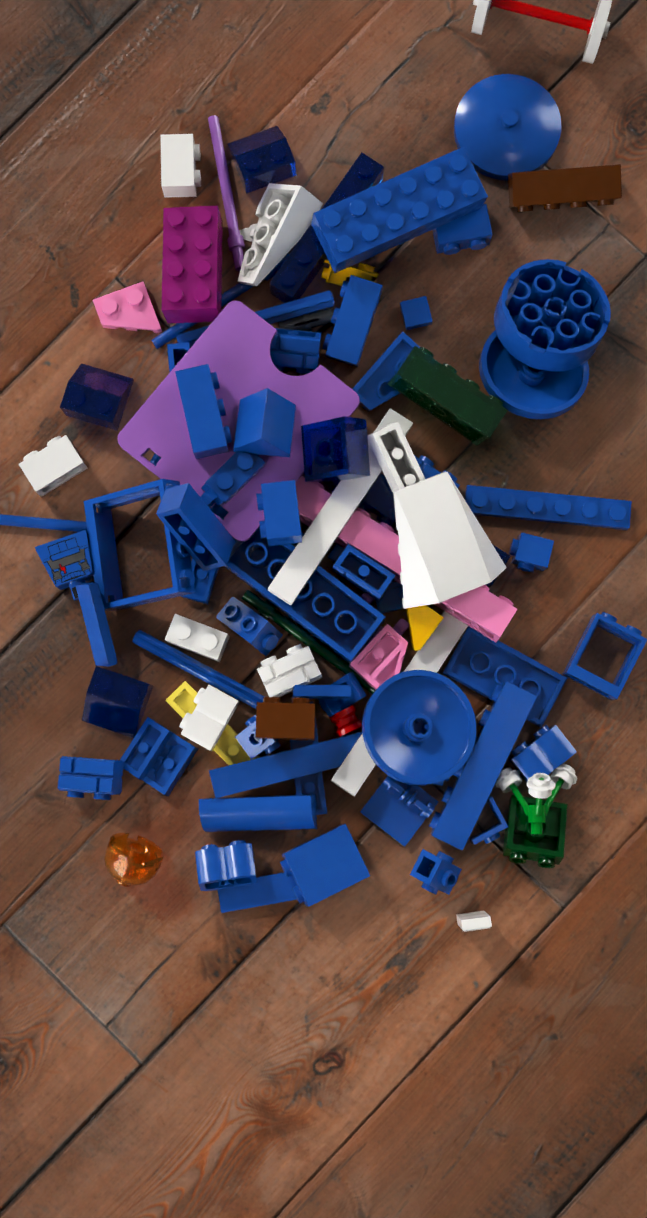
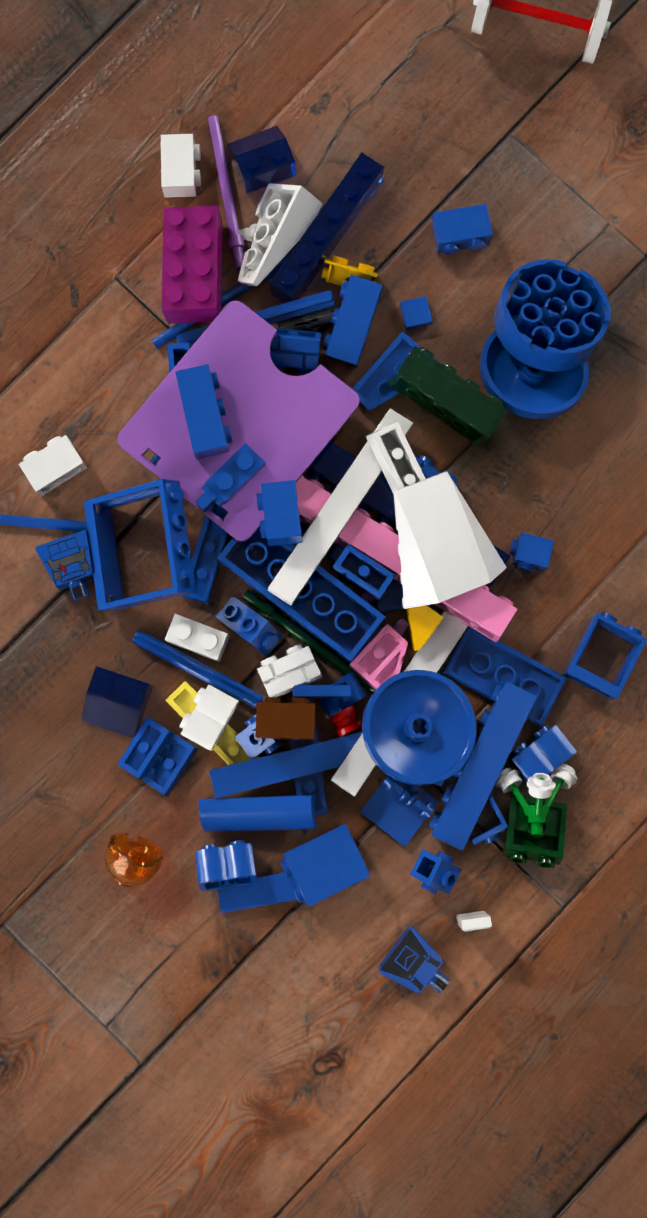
blue brick [58,756,124,800] -> none
clear blue slope [60,363,134,431] -> none
blue tile [75,582,118,667] -> none
bright pink wing [93,282,162,333] -> none
blue brick [156,483,235,571] -> none
blue slope [233,388,296,457] -> none
clear blue slope [301,416,370,482] -> none
blue brick [311,147,488,273] -> none
blue dish [454,74,562,180] -> none
blue plate [465,485,632,530] -> none
reddish brown brick [508,164,622,212] -> none
none -> torso [378,924,450,994]

